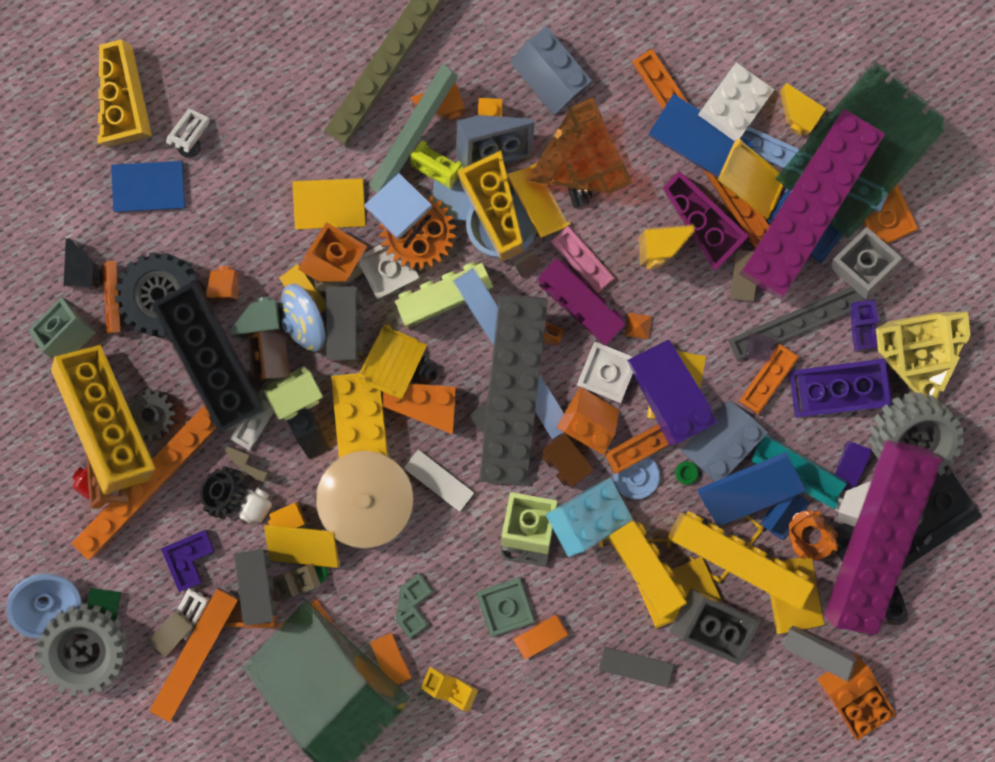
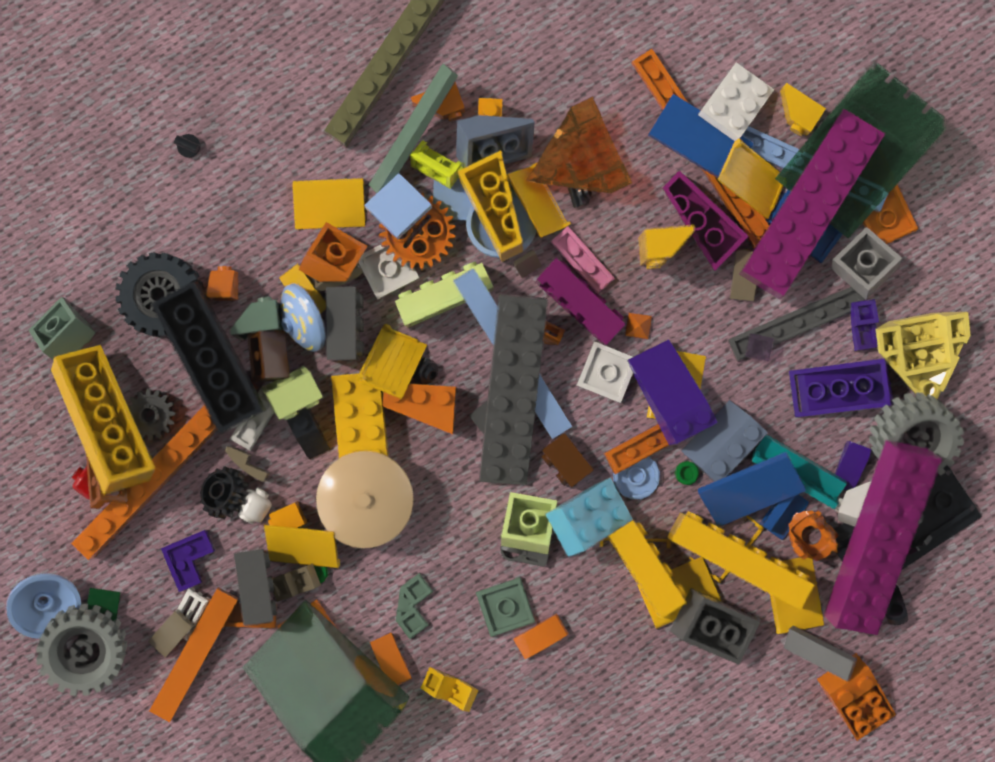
black slope [63,238,102,289] -> none
yellow wedge [97,39,152,147] -> none
orange tile [103,261,120,334] -> none
blue tile [111,161,185,213] -> none
white tile [166,109,210,152] -> none
white tile [404,449,474,512] -> none
sand blue slope [510,26,592,116] -> none
orange slope [556,387,619,455] -> none
dark grey tile [599,646,674,688] -> none
orange tile [739,344,799,415] -> none

